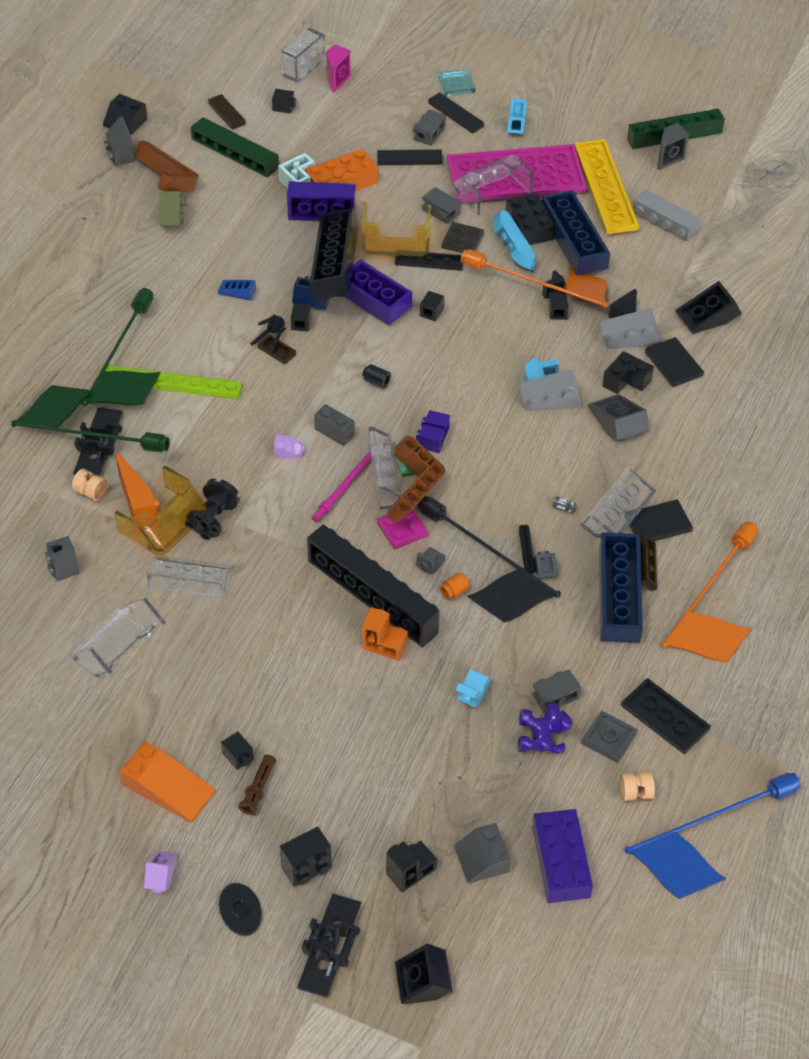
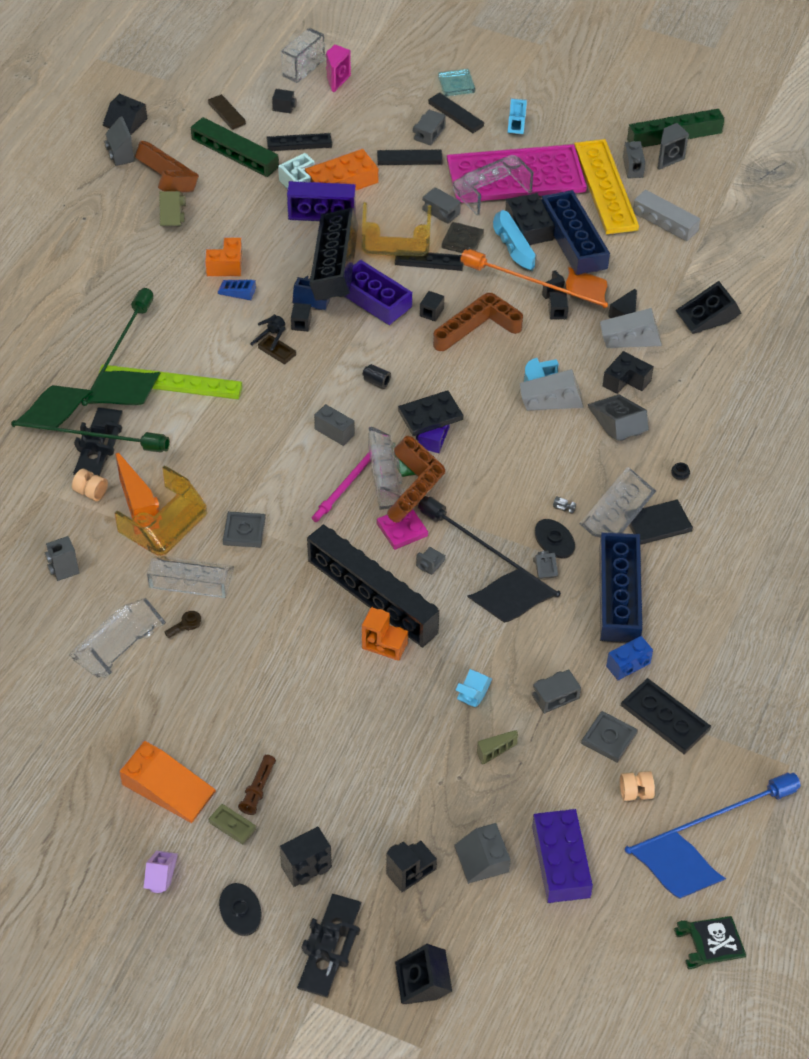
black piece [185,478,240,540] -> none
black brick [221,731,254,770] -> none
lavender rock [274,434,305,459] -> none
orange brick [440,572,469,599] -> none
dark purple animal [517,702,573,754] -> none
black axle [519,524,535,574] -> none
dark brown tile [640,534,657,591] -> none
black tile [645,337,704,387] -> none
orange flag [661,521,758,662] -> none
none -> dark brown plate [164,611,201,638]
none -> orange brick [205,237,242,276]
none -> olive plate [209,804,256,845]
none -> dark grey tile [223,511,266,548]
none -> black tile [267,133,332,151]
none -> black plate [398,390,464,436]
none -> dark orange beam [433,293,523,351]
none -> olive slope [477,730,518,764]
none -> black piece [535,519,575,558]
none -> blue brick [606,636,653,680]
none -> dark grey brick [623,141,646,178]
none -> black plate [671,462,690,480]
none -> flag [674,916,747,969]

